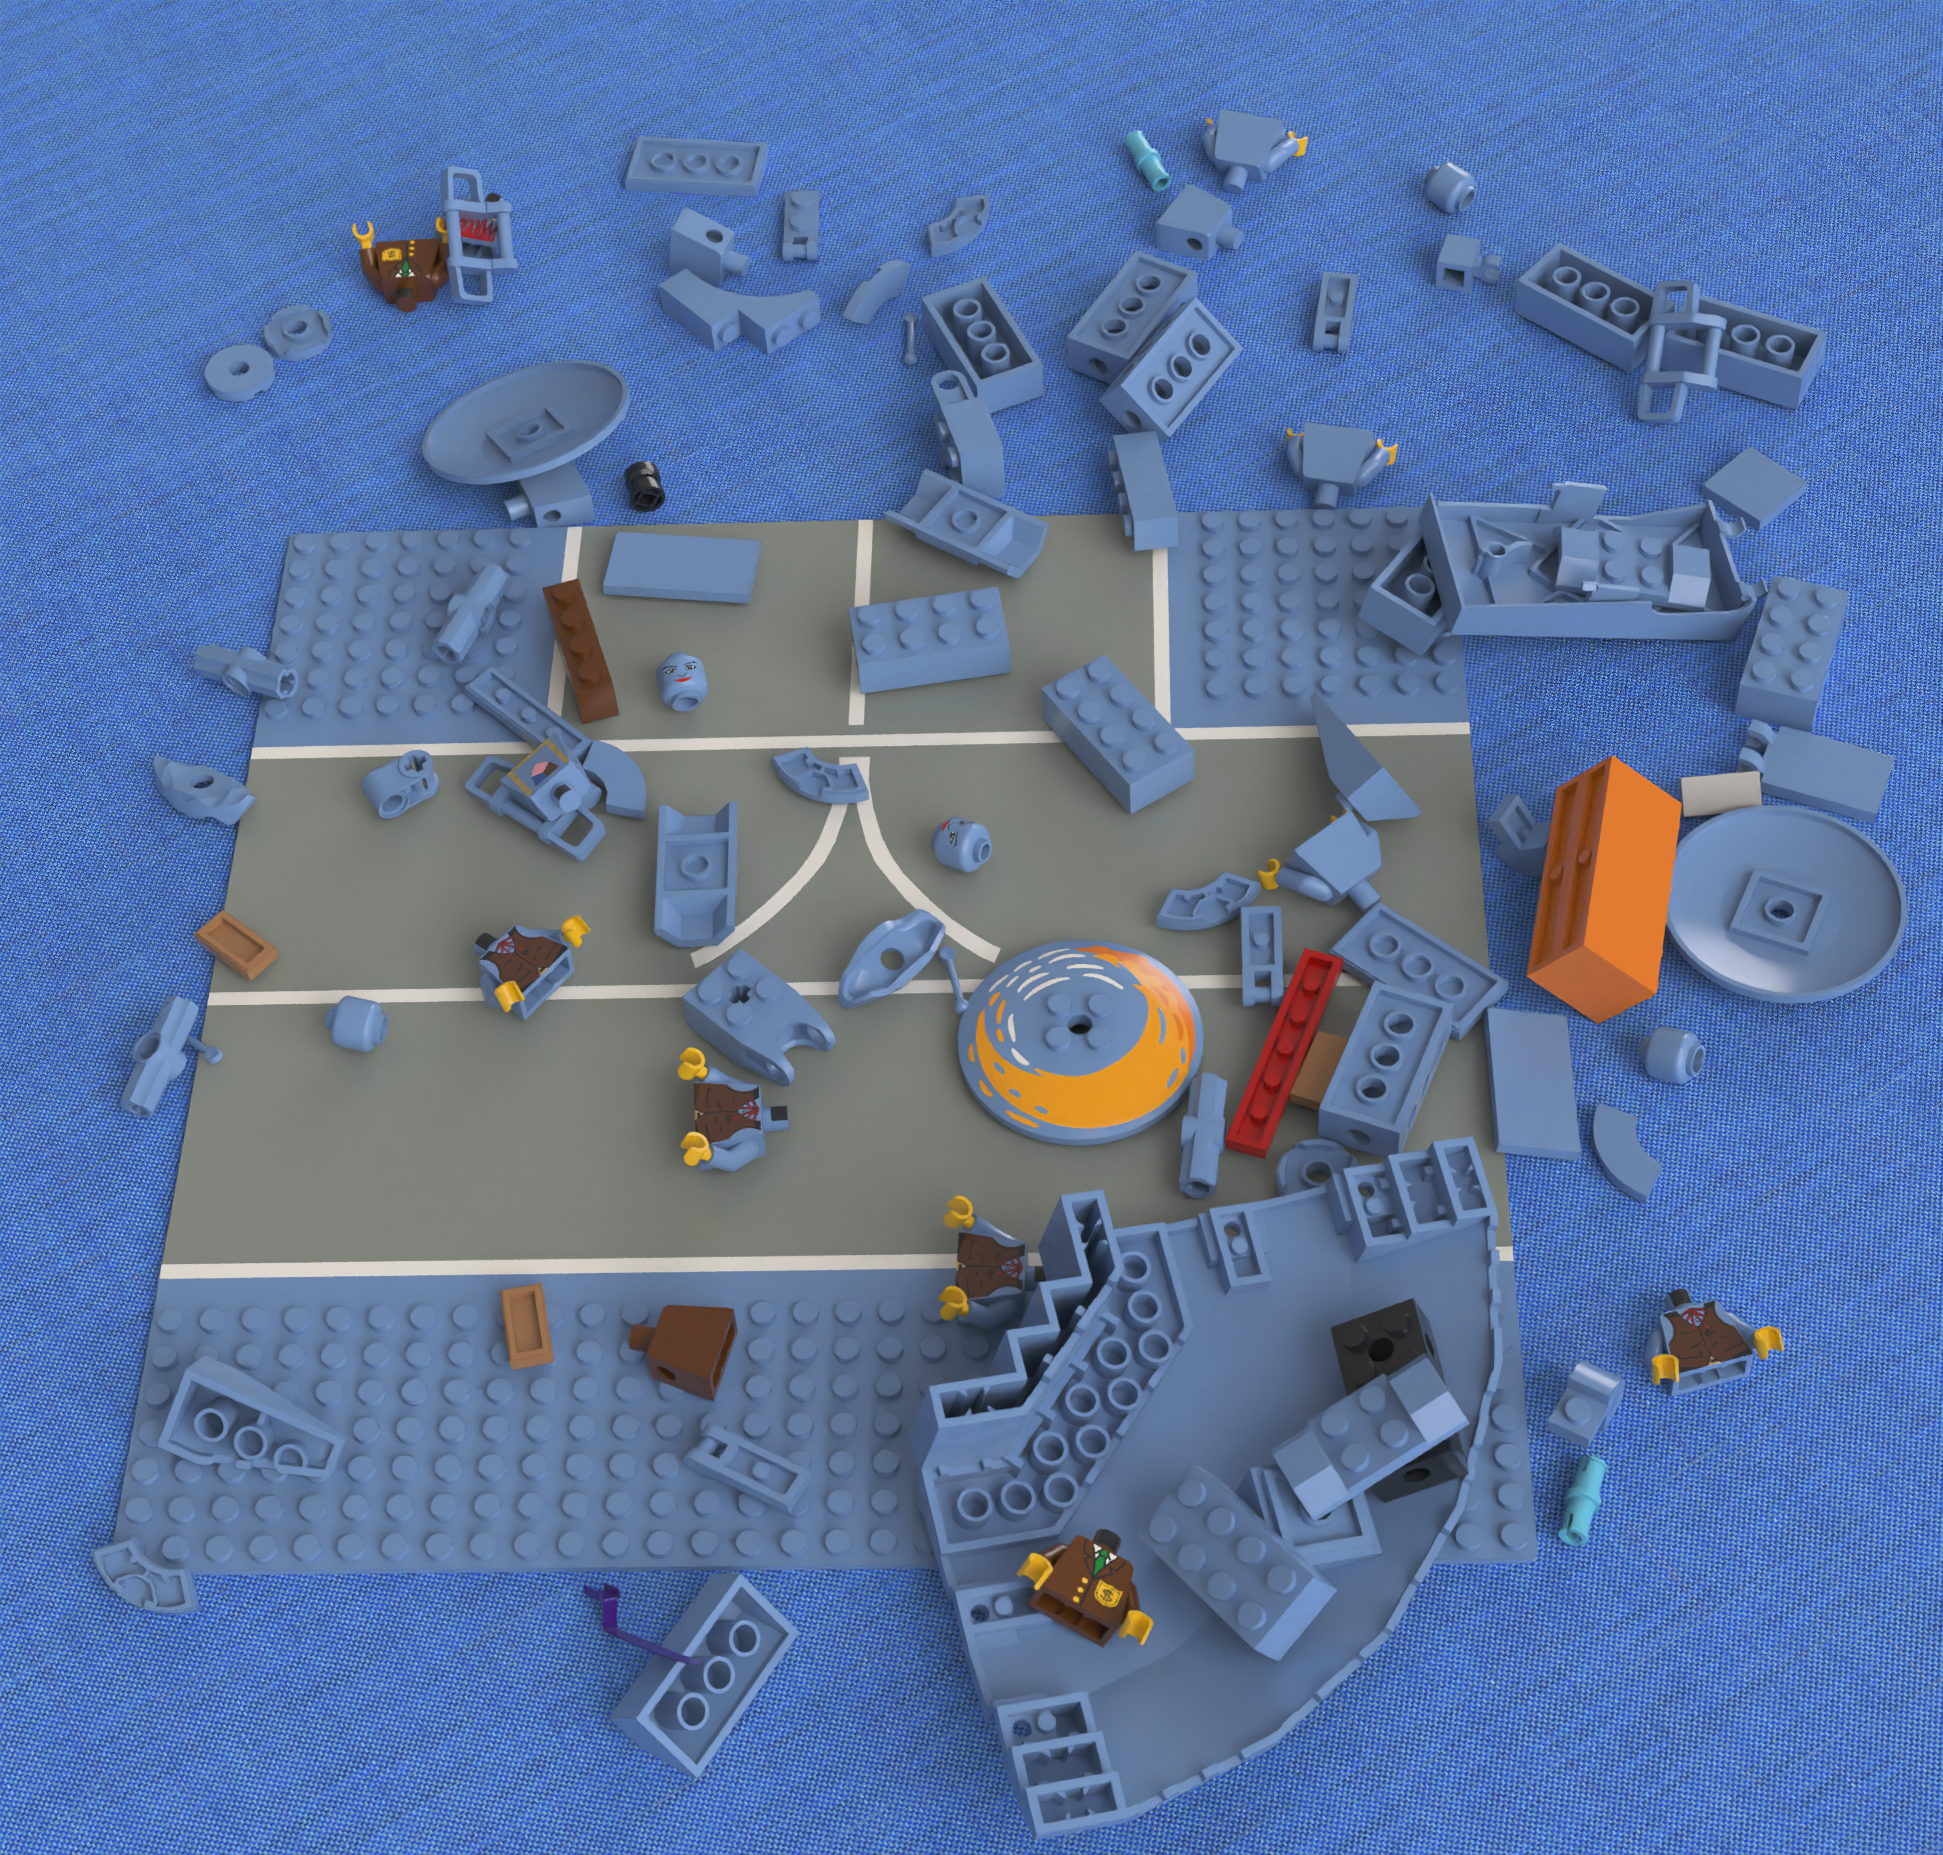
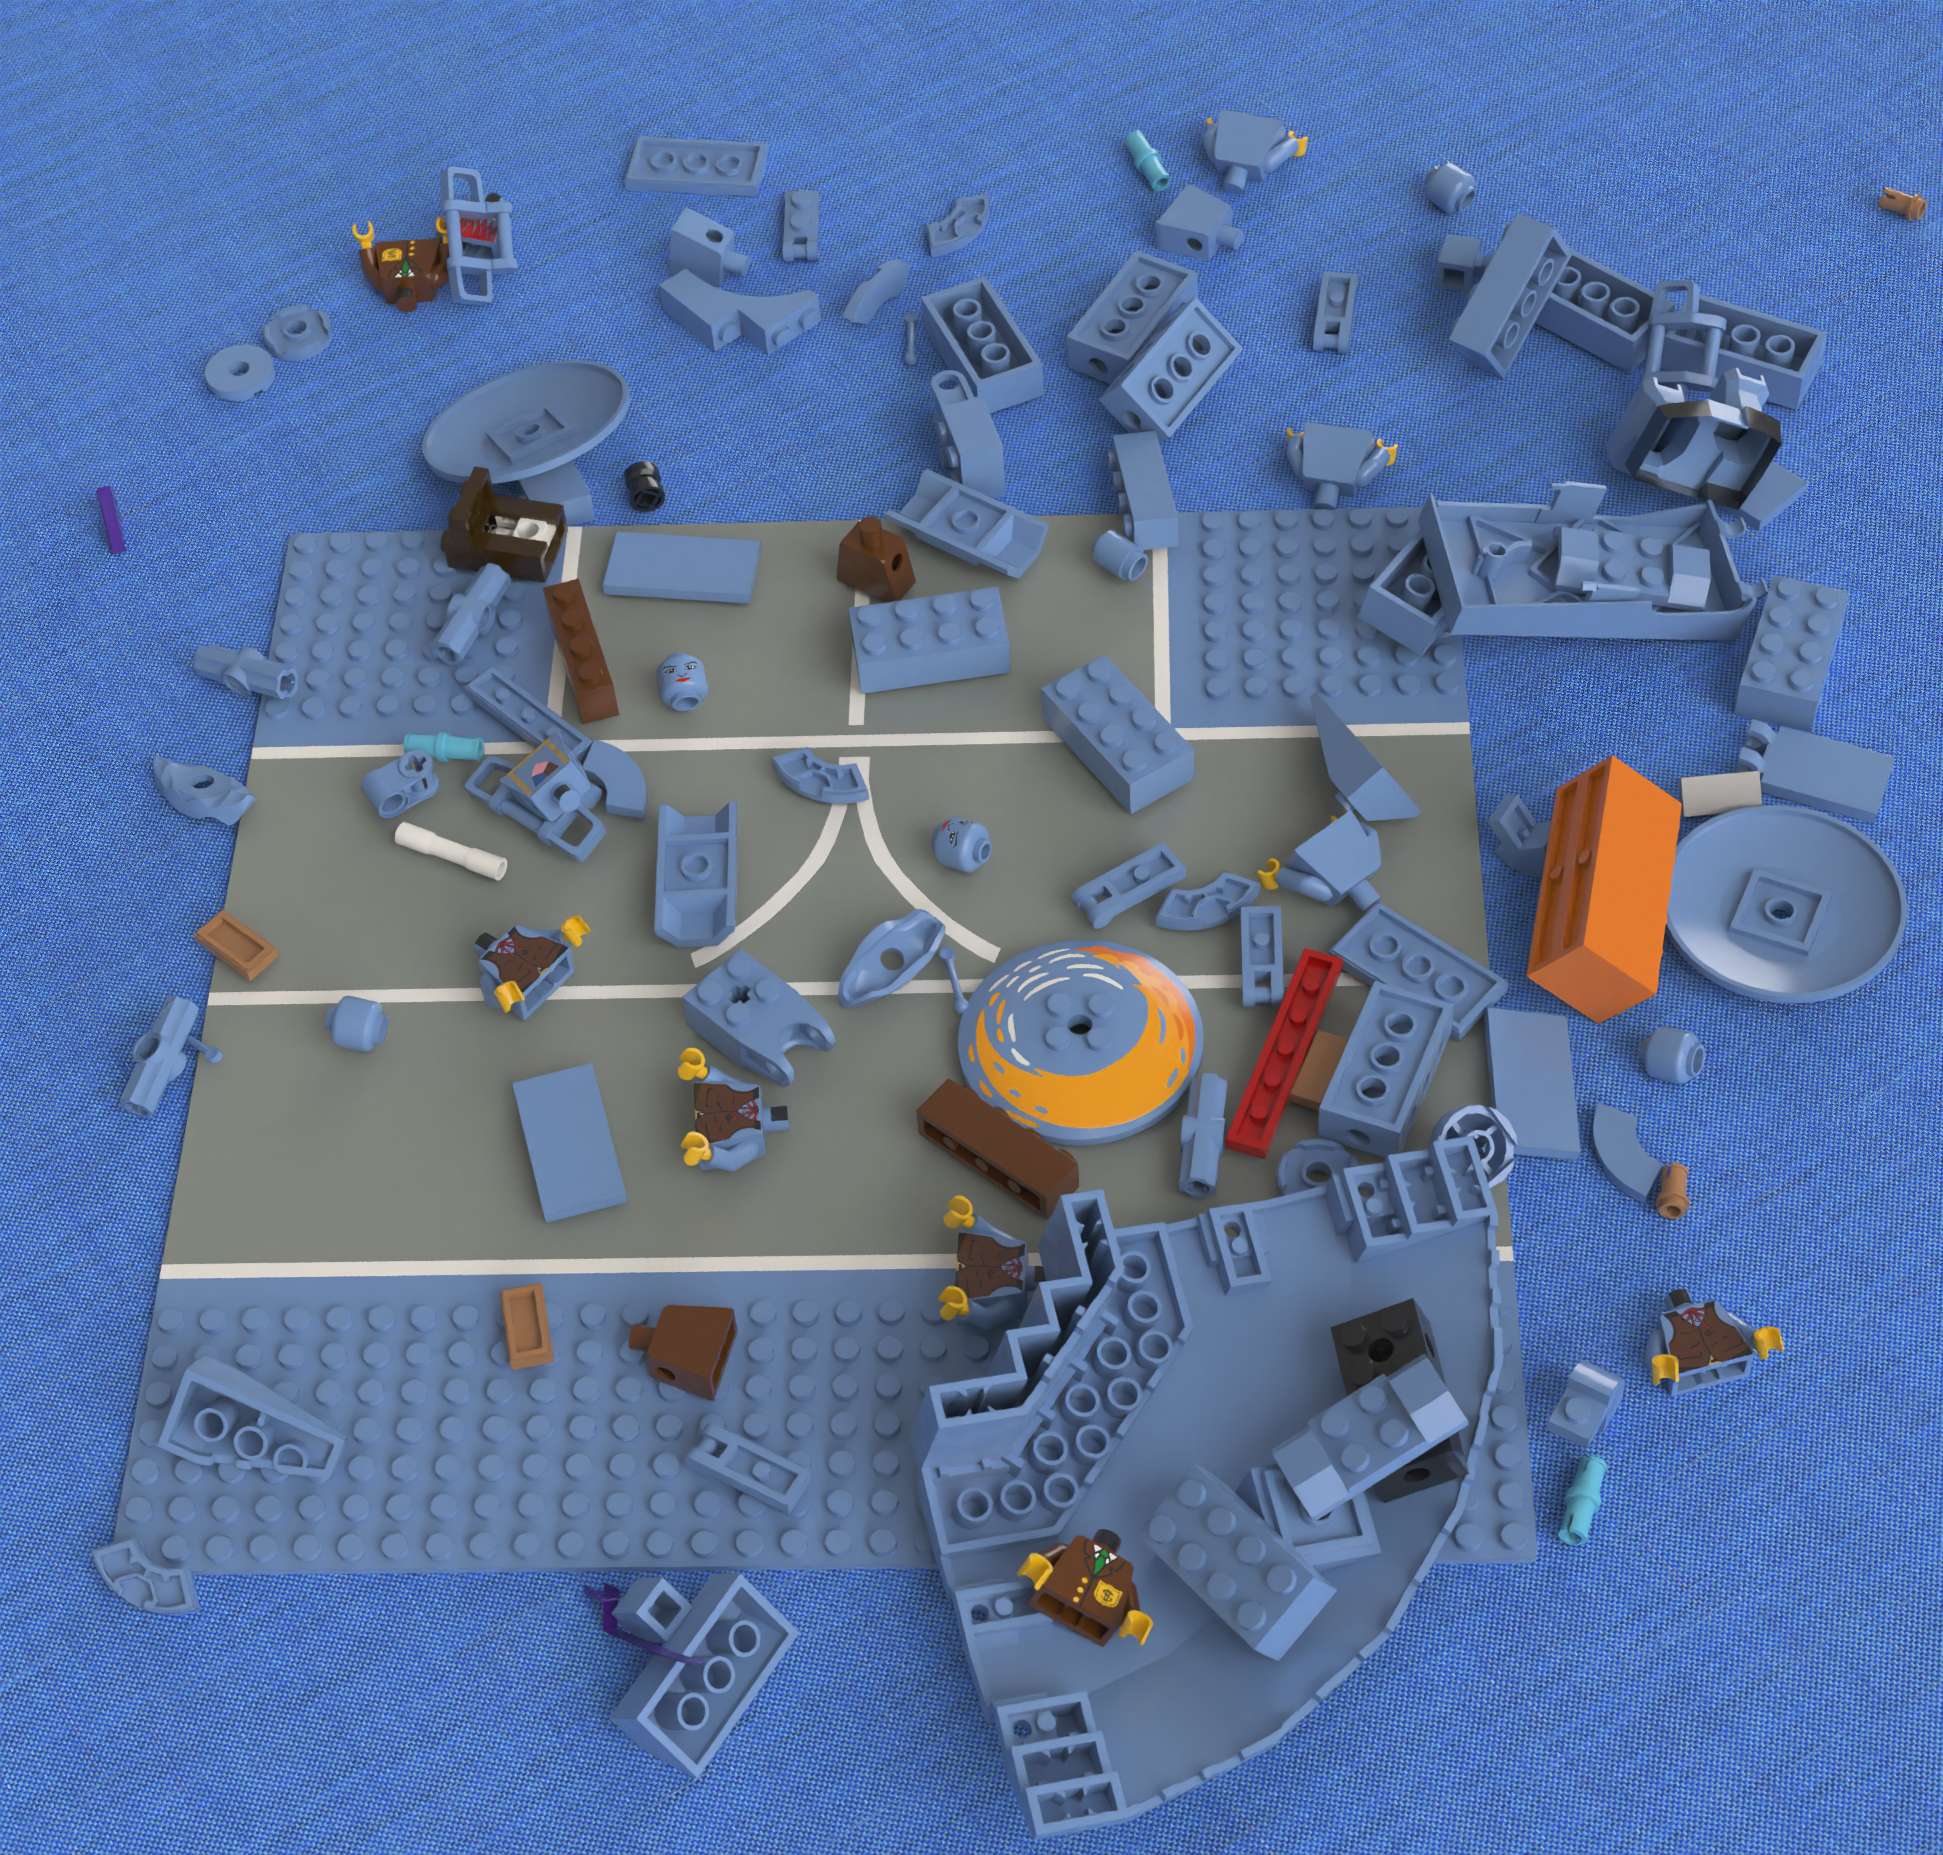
none -> dark purple tile [96,486,126,554]
none -> white piece [395,822,507,881]
none -> medium azure pin [403,732,484,762]
none -> dark brown brick [441,467,568,583]
none -> medium blue tile [512,1063,628,1223]
none -> medium blue brick [611,1577,693,1643]
none -> reddish brown torso [837,517,916,602]
none -> reddish brown brick [916,1078,1079,1220]
none -> medium blue plate [1071,842,1186,929]
none -> medium blue brick [1092,530,1148,581]
none -> medium blue cylinder [1429,1105,1517,1188]
none -> medium blue brick [1448,212,1573,379]
none -> medium blue piece [1605,368,1782,510]
none -> medium nougat pin [1655,1163,1690,1219]
none -> medium nougat pin [1879,187,1927,221]

